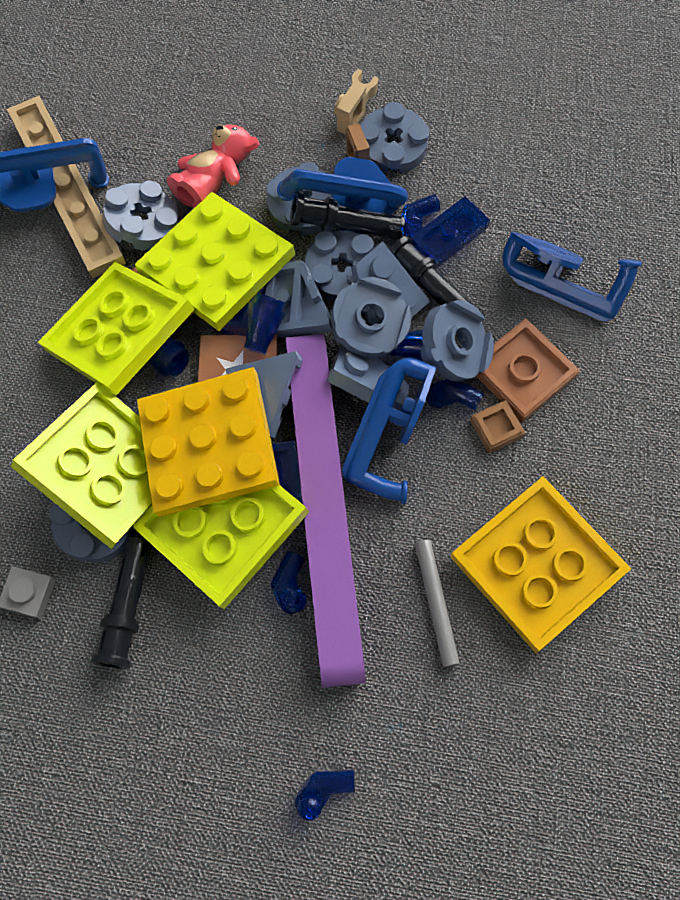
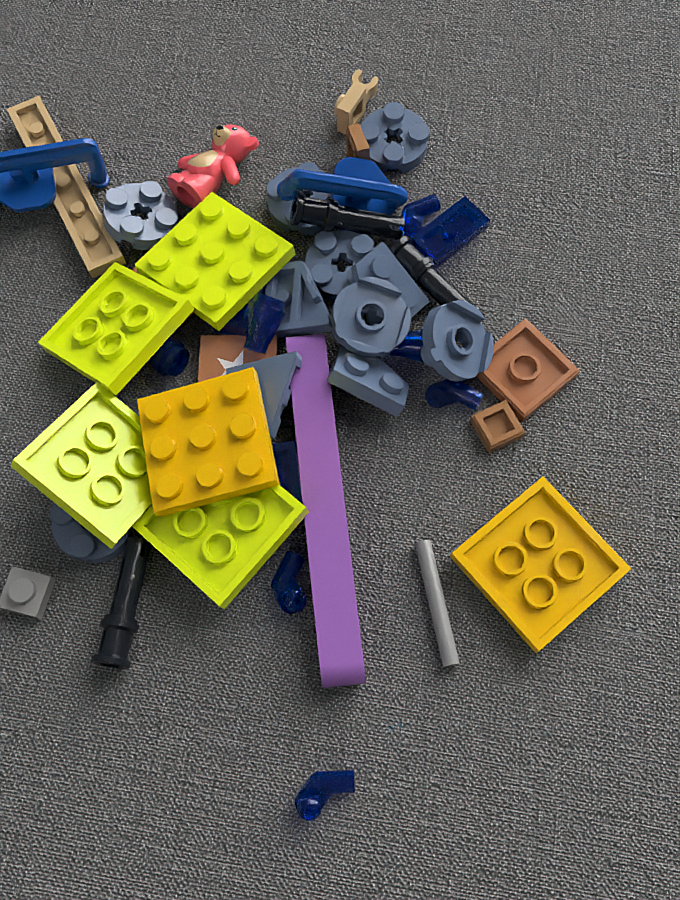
blue piece [342,358,436,505] -> none
blue piece [502,231,642,321] -> none

